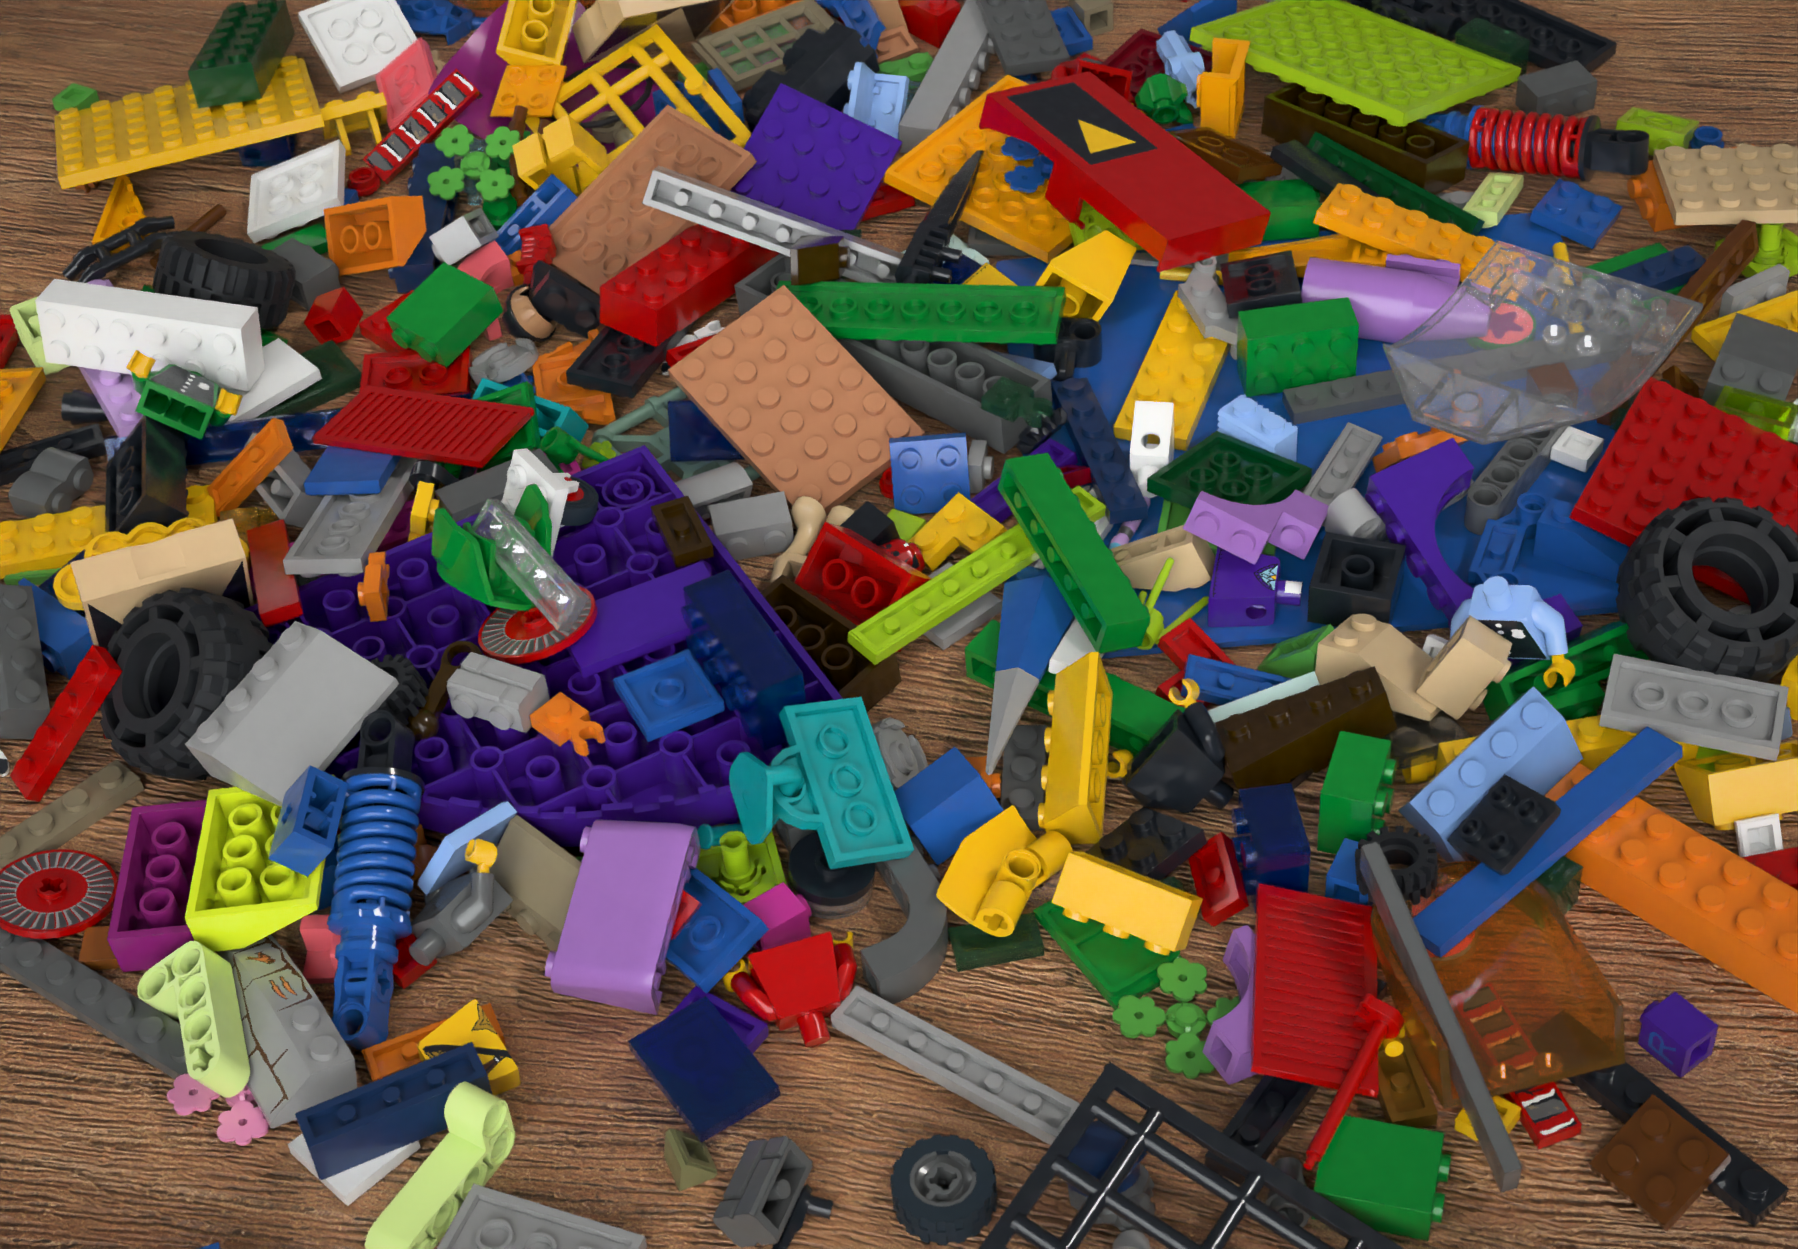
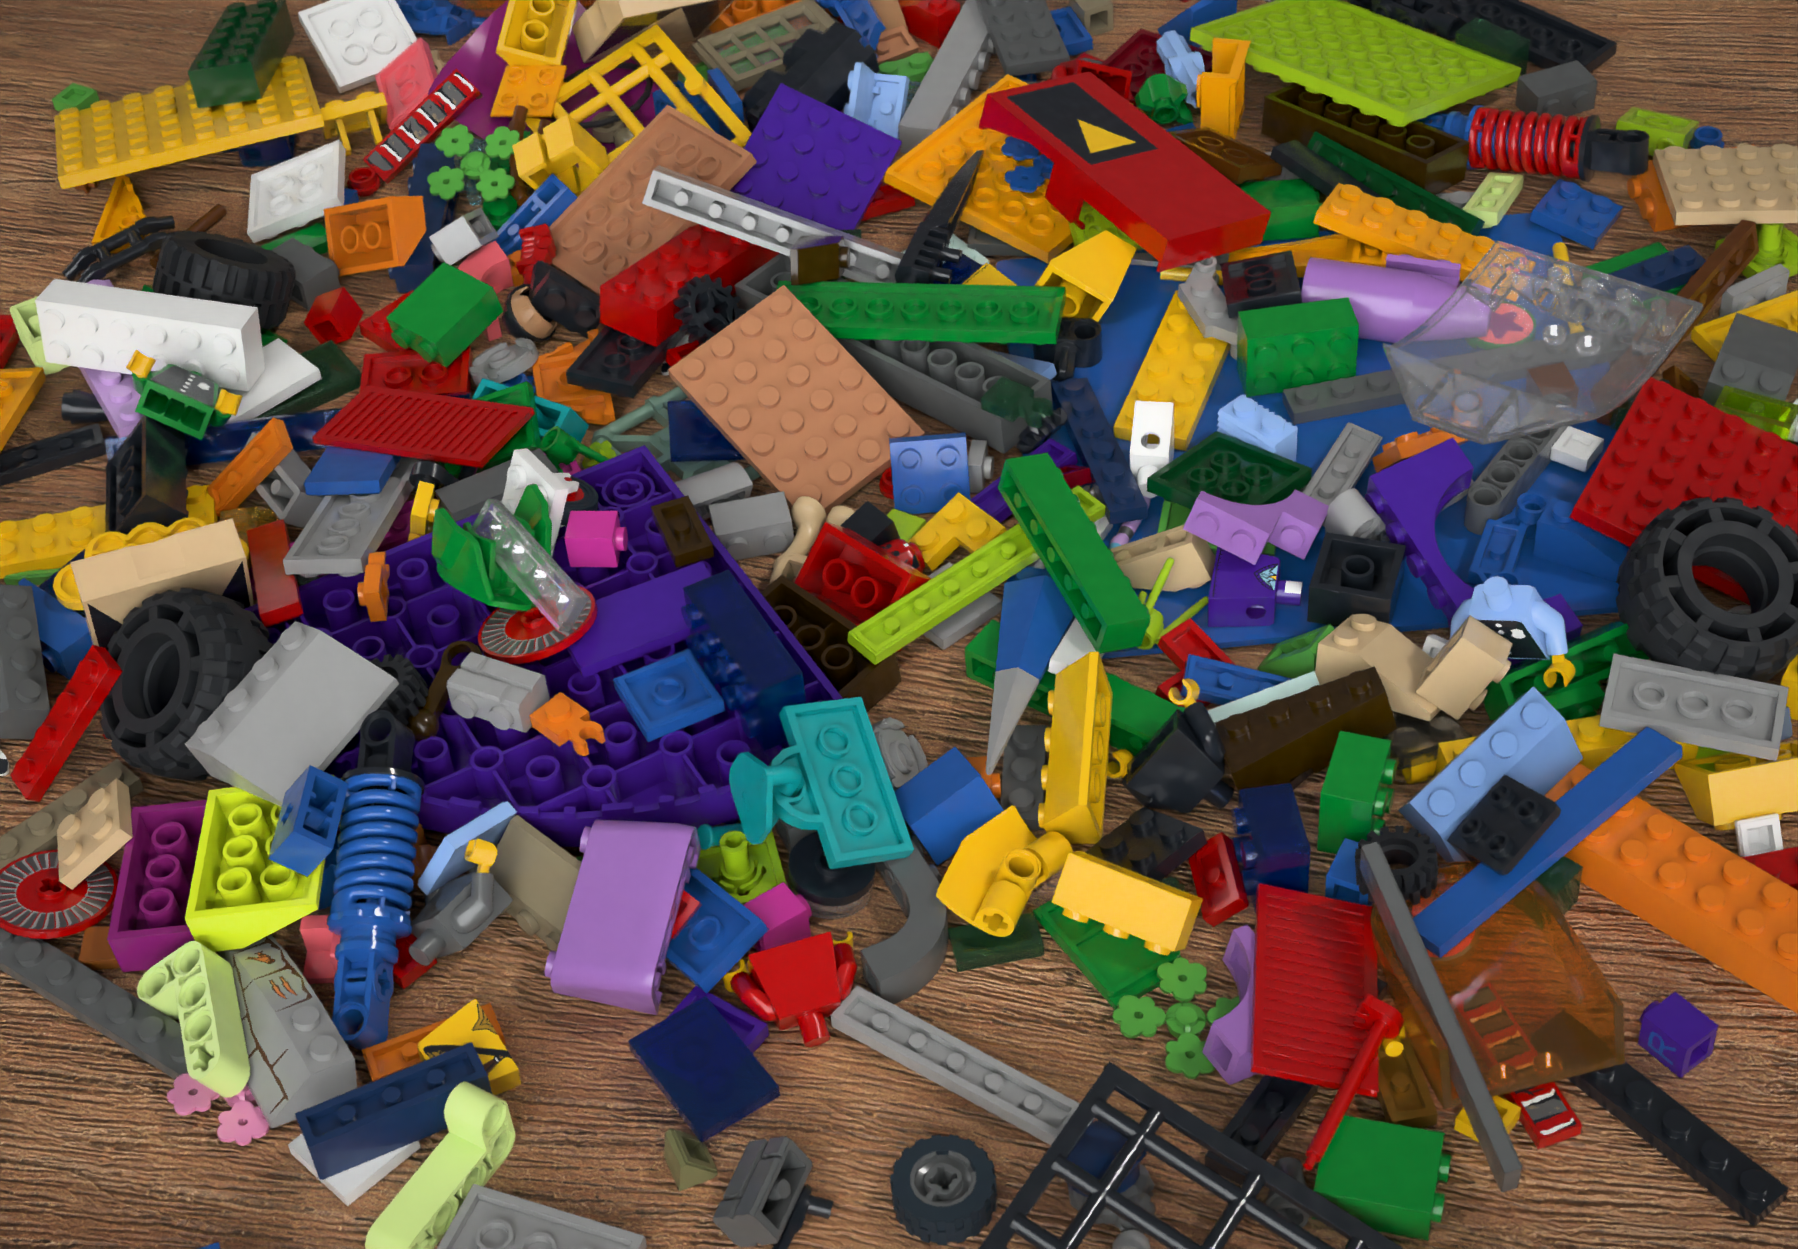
dark grey brick [8,447,94,518] -> none
reddish brown plate [1589,1094,1732,1232] -> none
none -> tan plate [57,778,133,889]
none -> dark pink brick [564,511,628,567]
none -> black gear [673,274,746,346]

